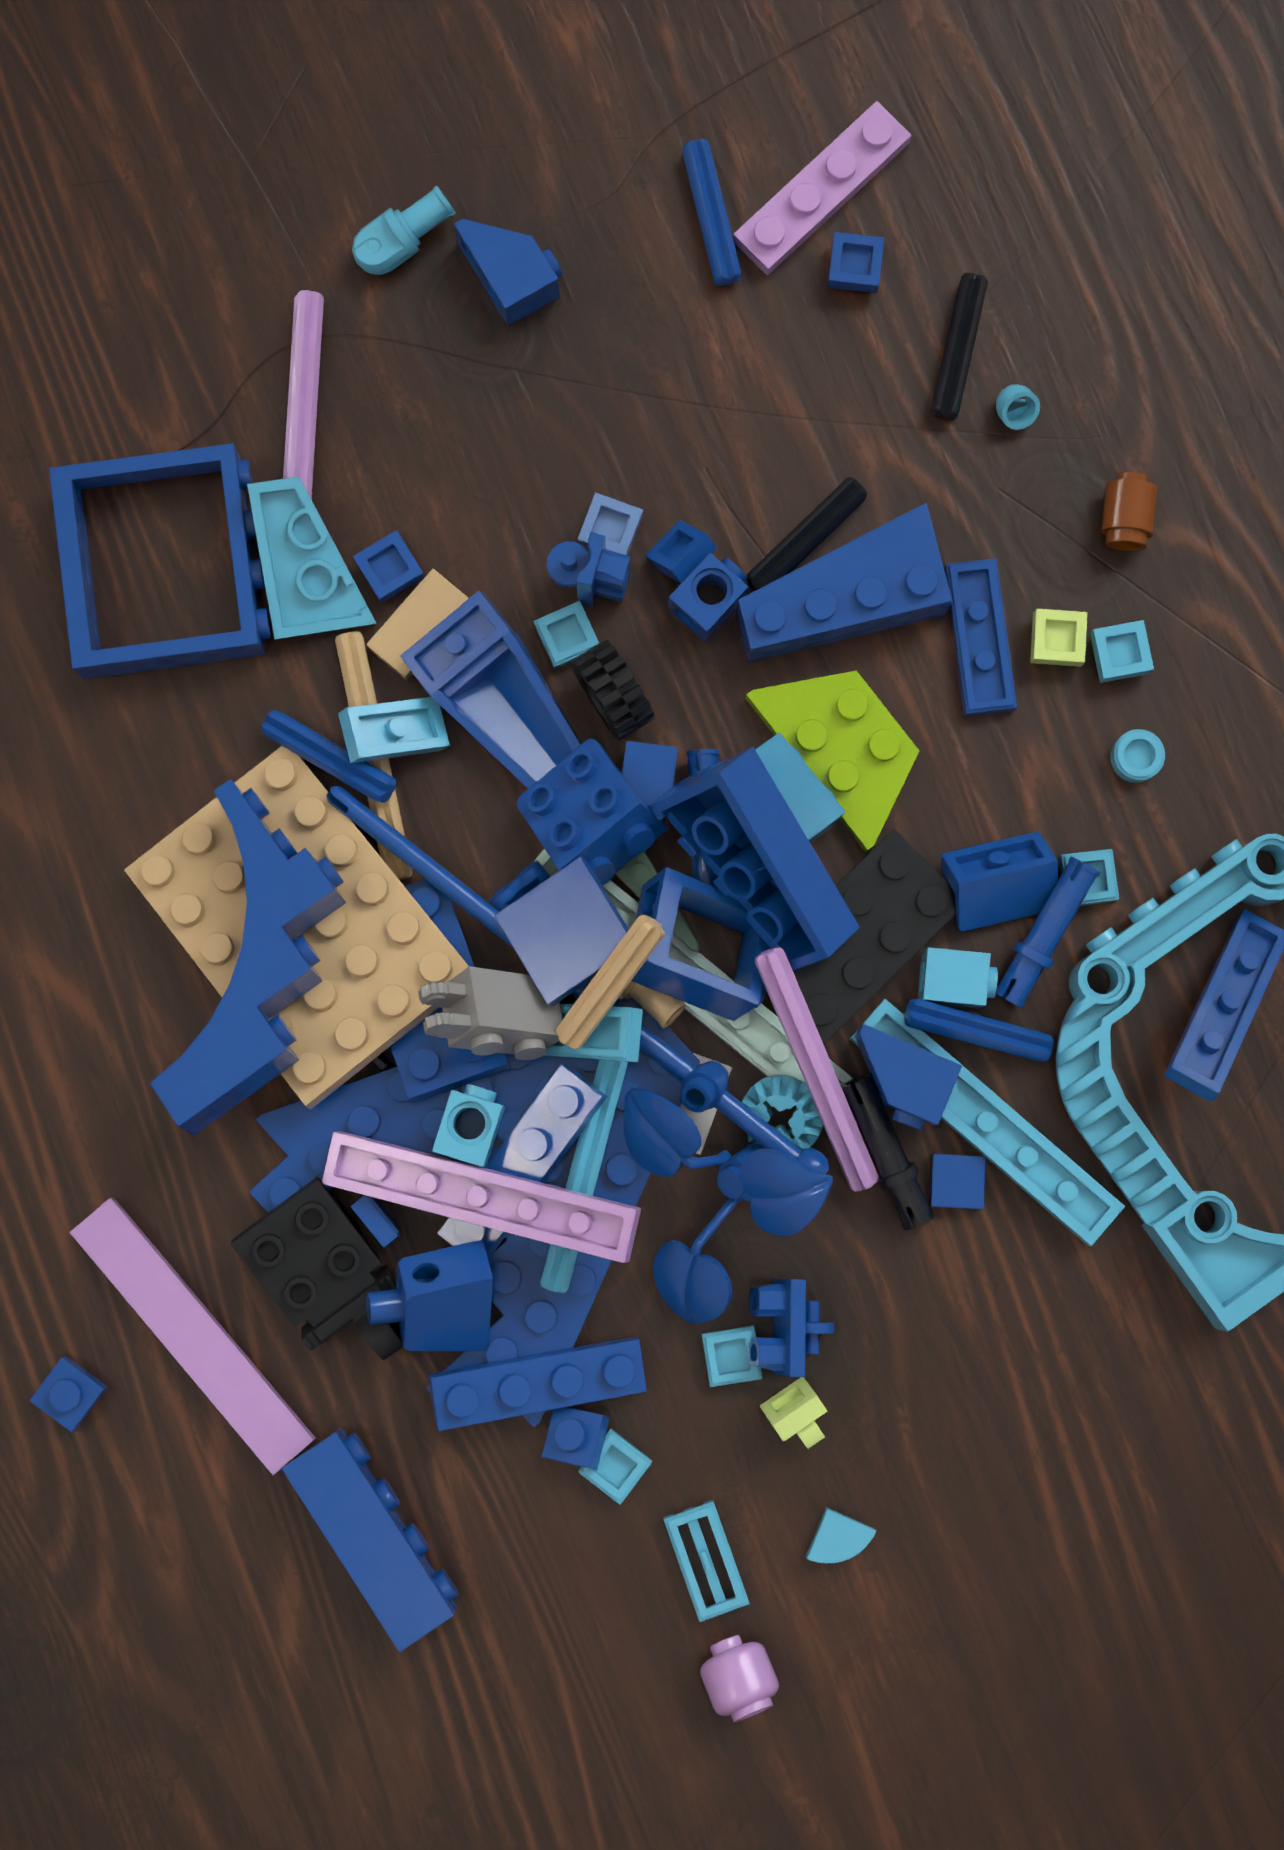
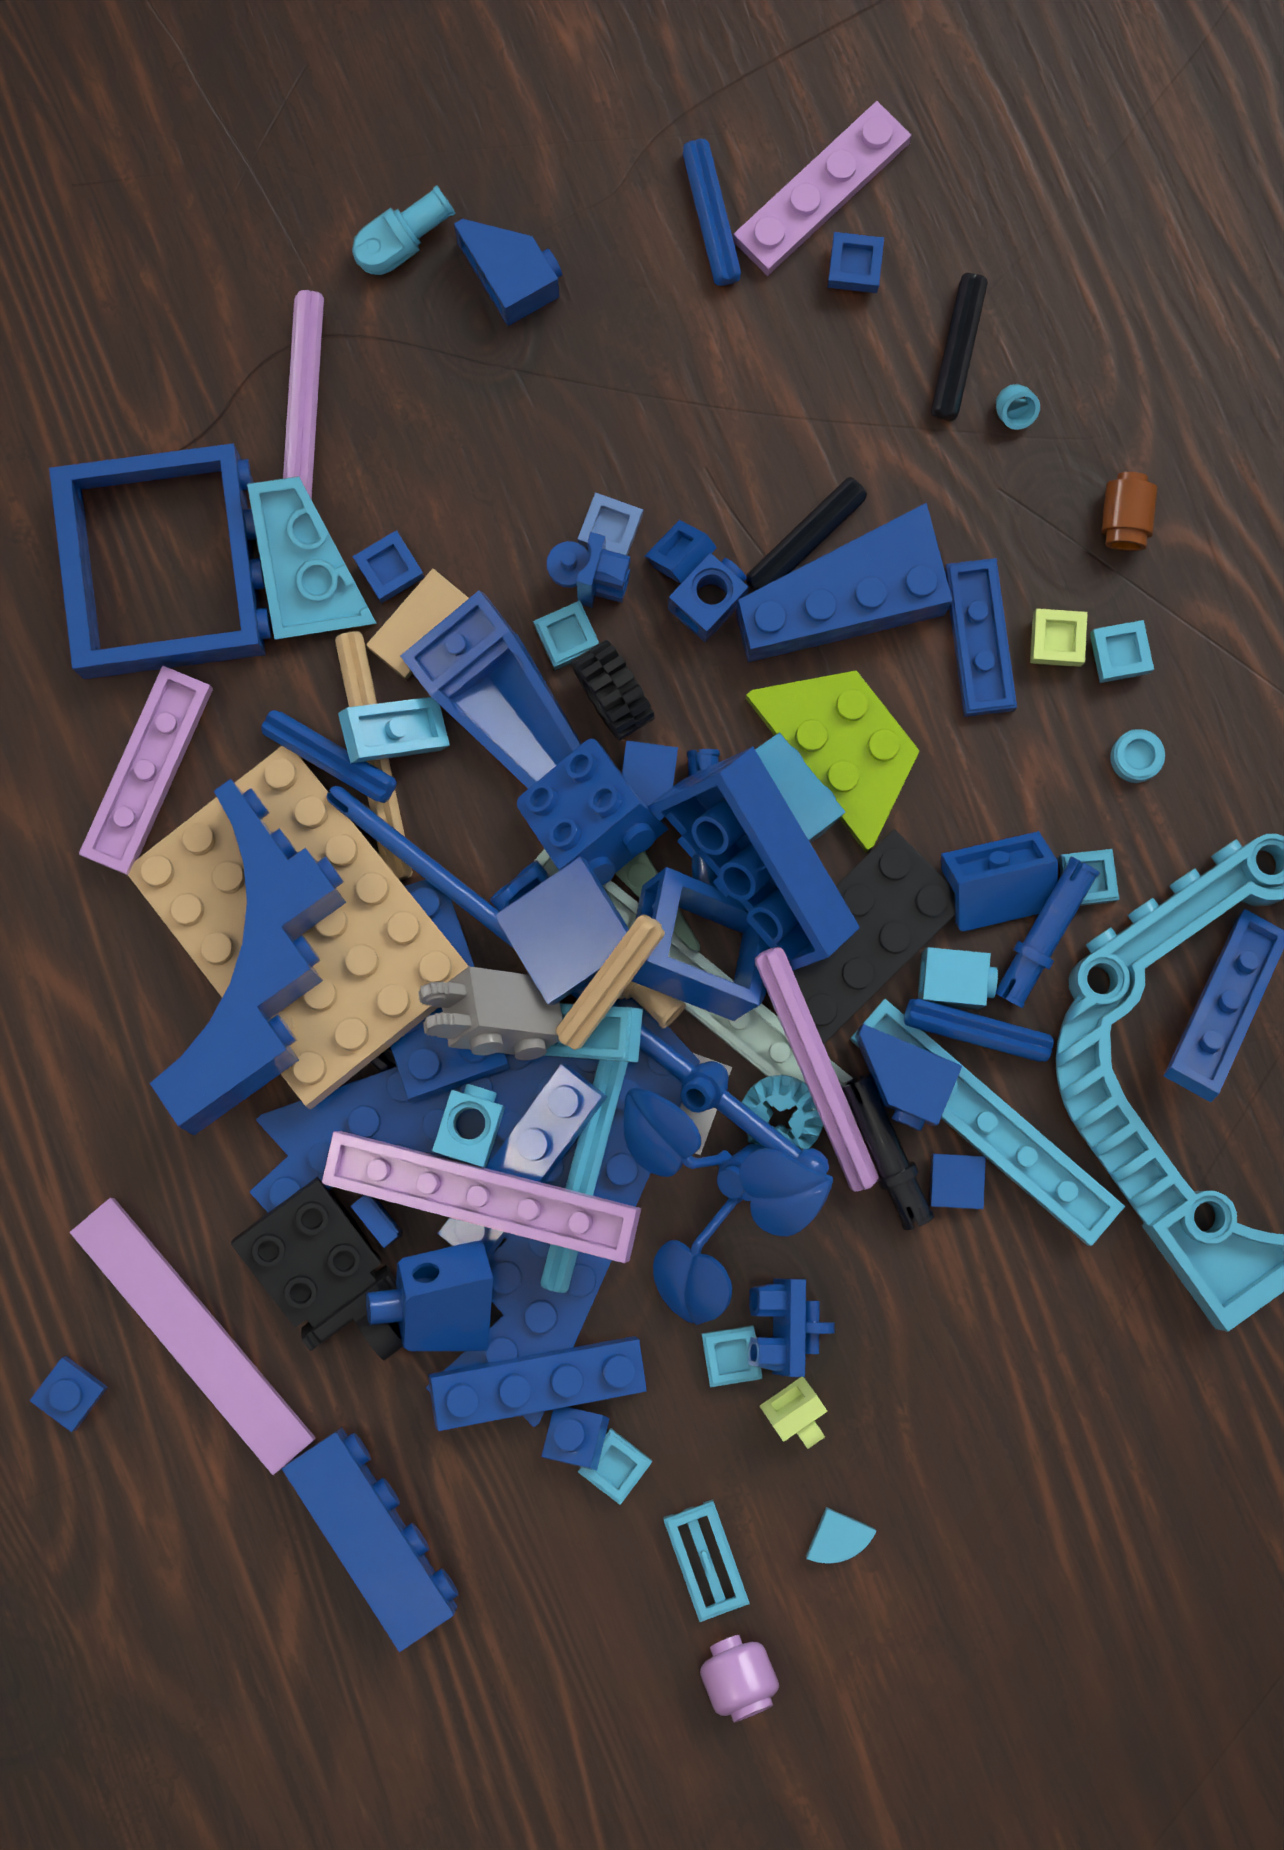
none -> lavender plate [79,666,213,875]

